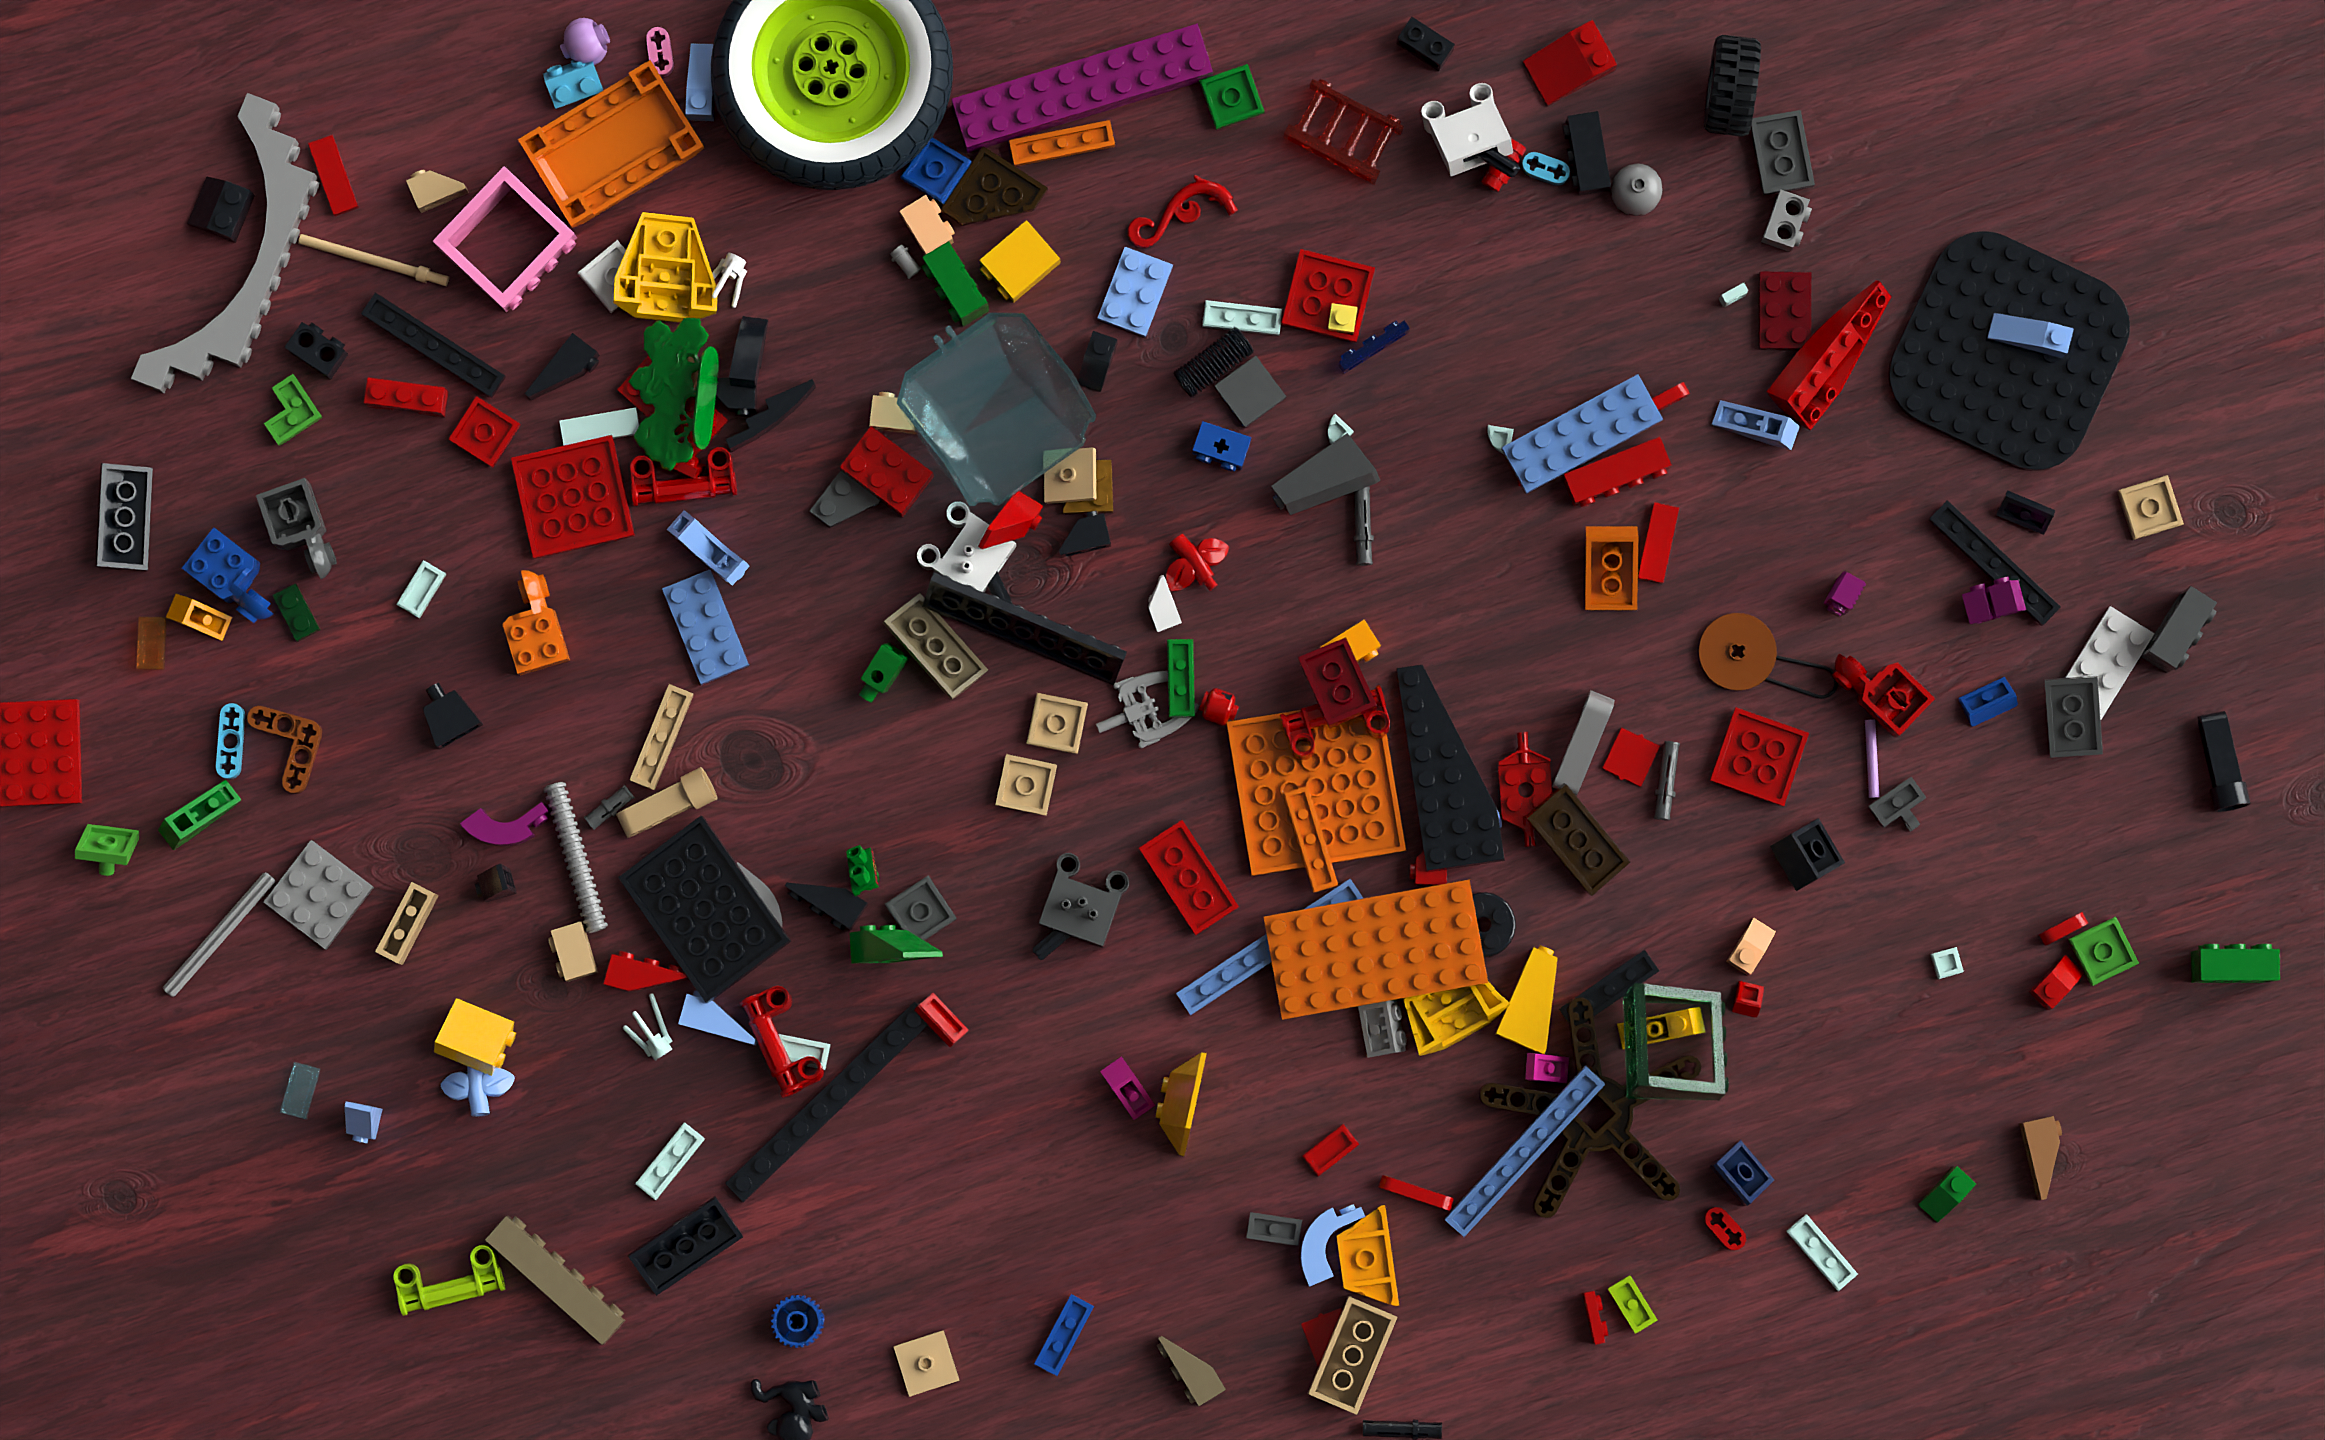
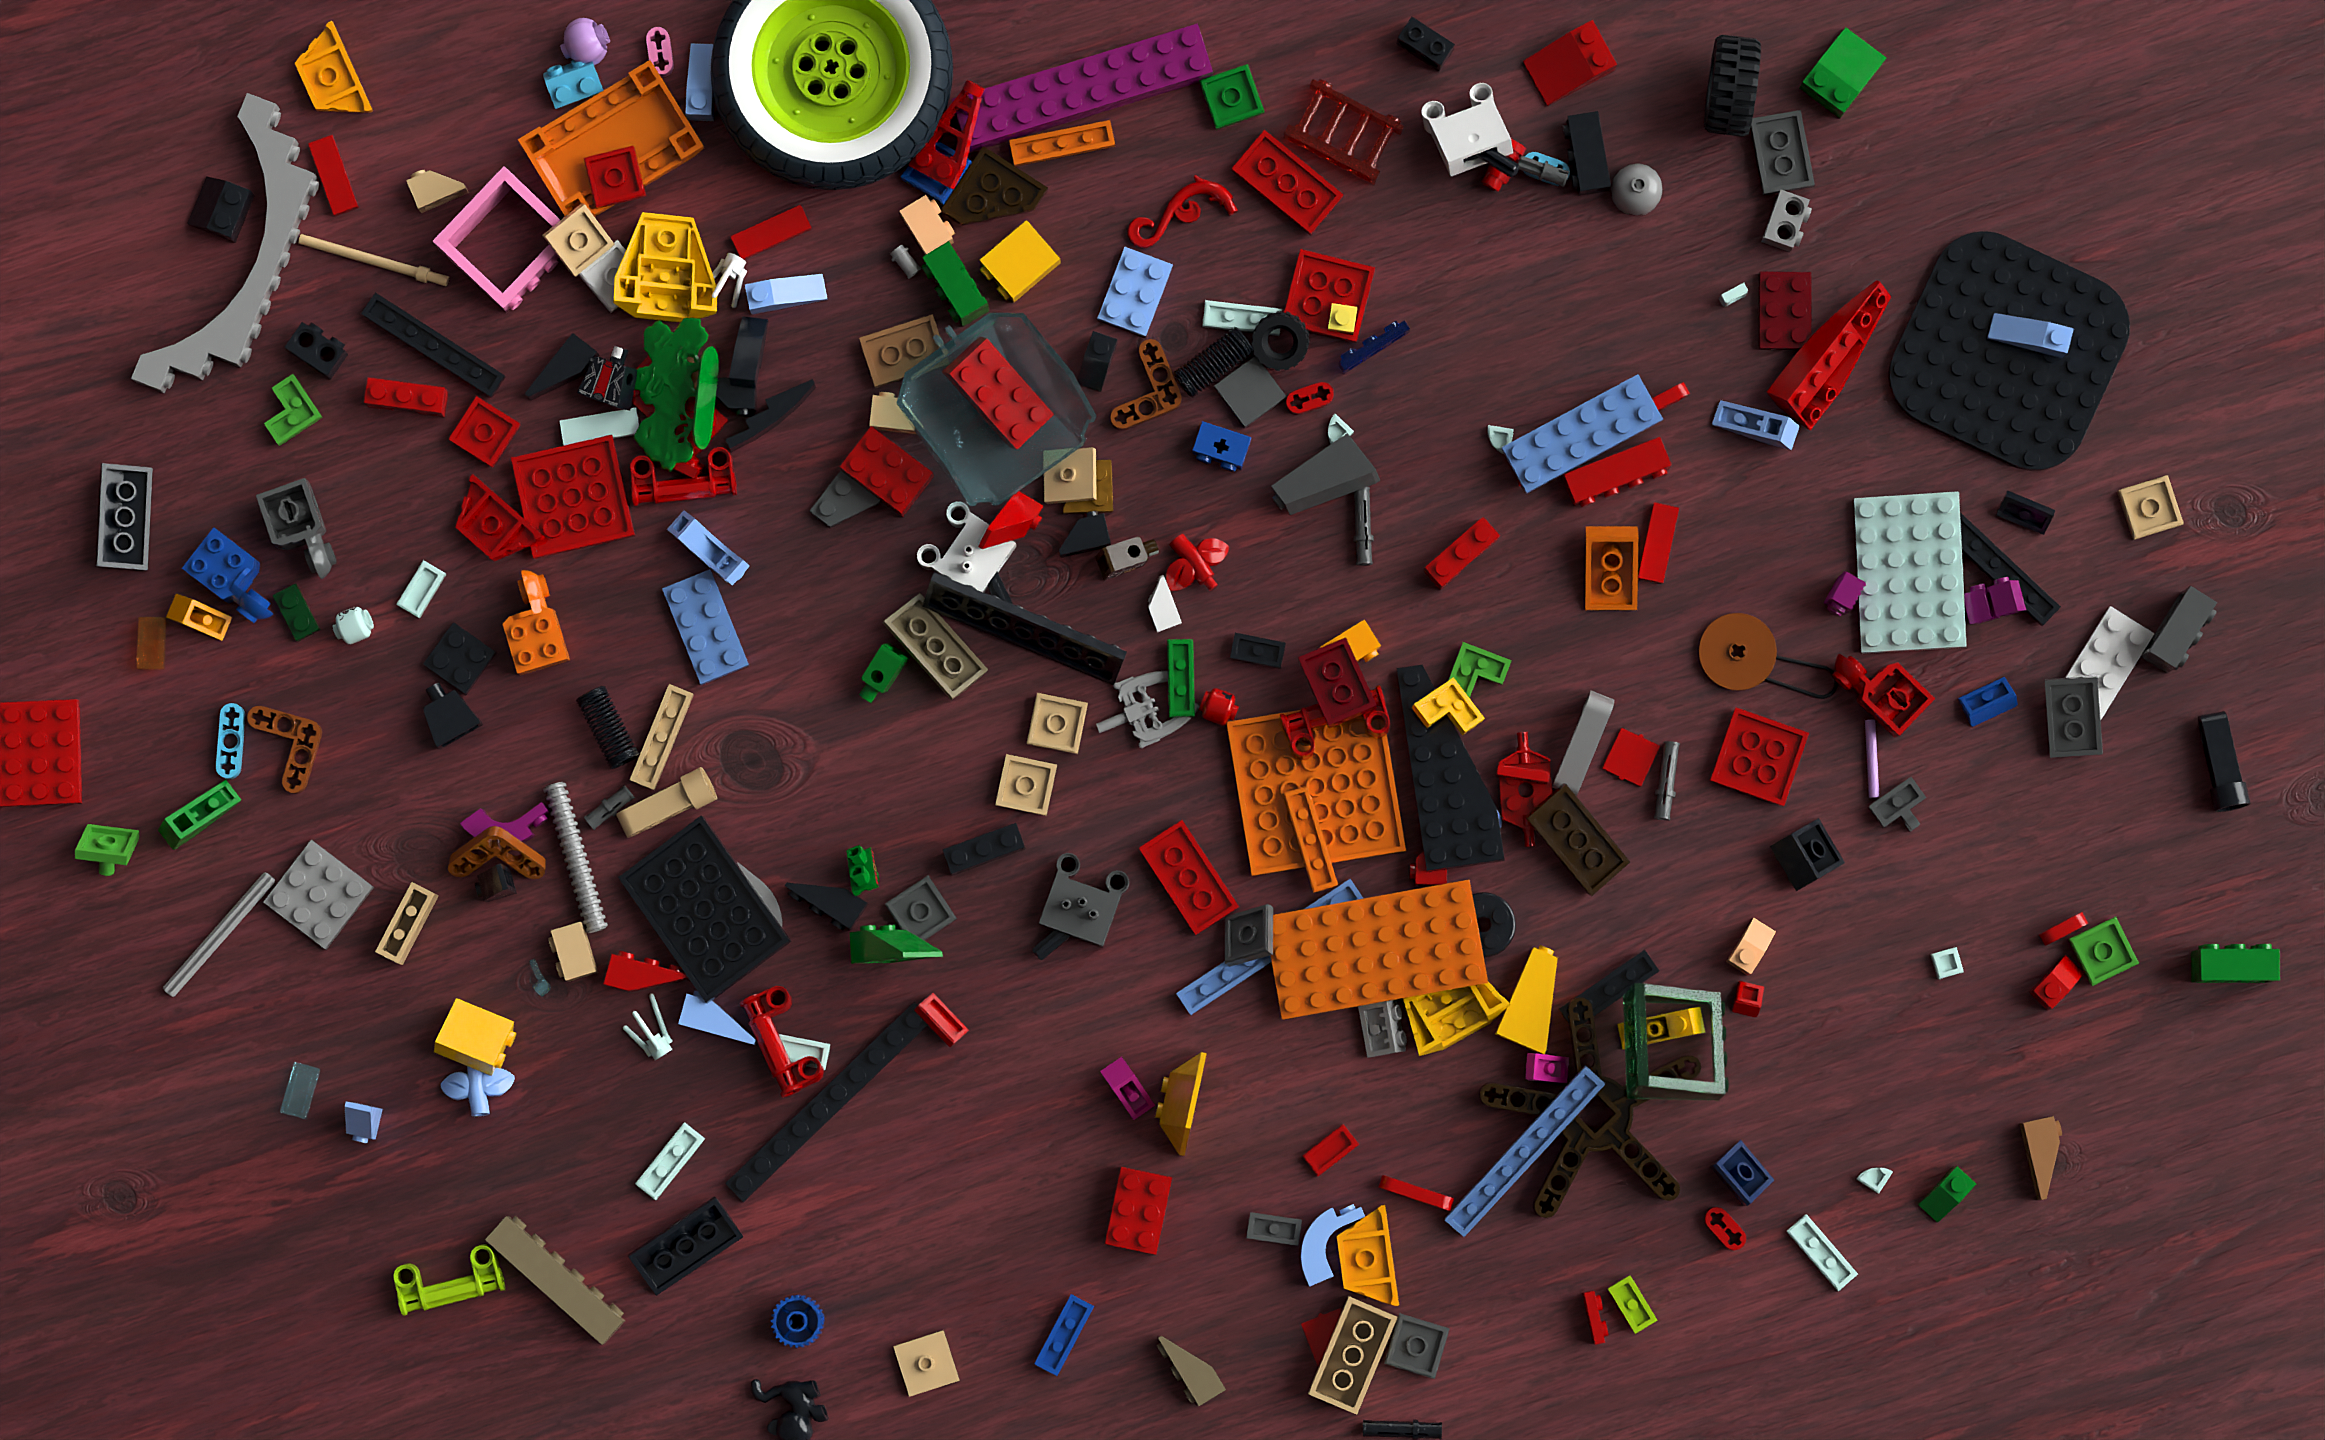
none -> light orange wing [295,21,373,113]
none -> light aqua head [333,607,374,644]
none -> black plate [424,622,497,695]
none -> dark orange beam [448,826,546,879]
none -> red wing [455,474,545,562]
none -> clear light blue hand [529,959,551,997]
none -> tan plate [542,203,615,277]
none -> black piece [576,686,639,769]
none -> black torso [577,345,637,411]
none -> red tile [584,145,646,209]
none -> red tile [730,205,812,260]
none -> light blue slope [745,274,828,315]
none -> medium nougat plate [859,314,949,388]
none -> red plate [908,80,985,189]
none -> red brick [942,336,1054,450]
none -> black brick [942,823,1026,876]
none -> torso [1095,536,1159,581]
none -> red brick [1105,1167,1172,1255]
none -> dark orange beam [1110,339,1182,430]
none -> dark grey plate [1225,904,1273,967]
none -> black plate [1230,632,1286,669]
none -> red plate [1231,130,1344,236]
none -> black tyre [1252,311,1310,371]
none -> red beam [1286,382,1334,415]
none -> dark grey plate [1384,1313,1450,1379]
none -> yellow plate [1411,677,1485,735]
none -> red arch [1423,517,1500,590]
none -> bright green plate [1448,642,1512,698]
none -> red tile [1495,764,1550,784]
none -> dark grey axle [1518,156,1569,187]
none -> green slope [1799,27,1886,119]
none -> light aqua plate [1854,492,1967,653]
none -> light aqua tile [1856,1167,1893,1194]

